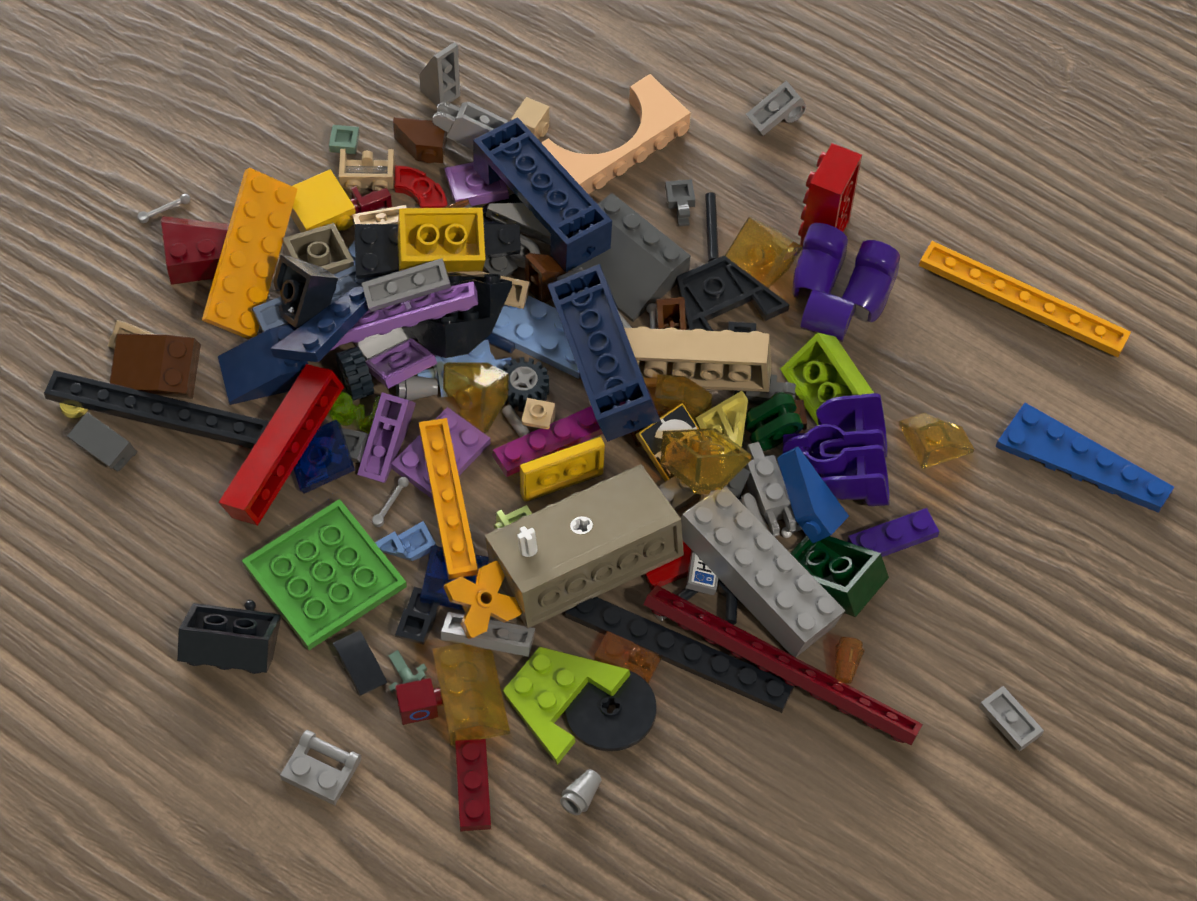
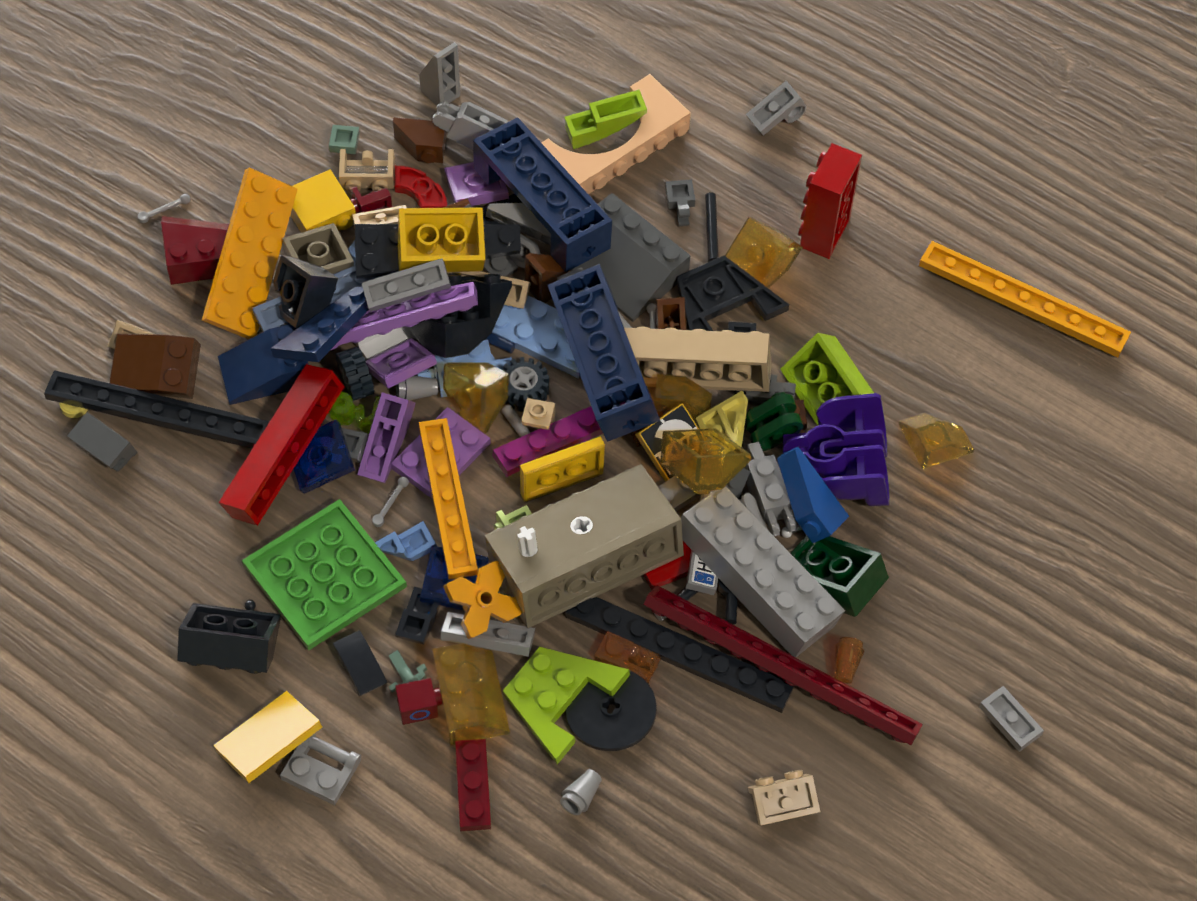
tan brick [511,97,549,139] -> none
dark purple piece [793,223,900,342] -> none
dark purple plate [847,508,939,557] -> none
blue wing [996,403,1174,513] -> none
none -> yellow tile [213,691,322,783]
none -> lime slope [565,90,647,149]
none -> tan bracket [748,770,820,826]

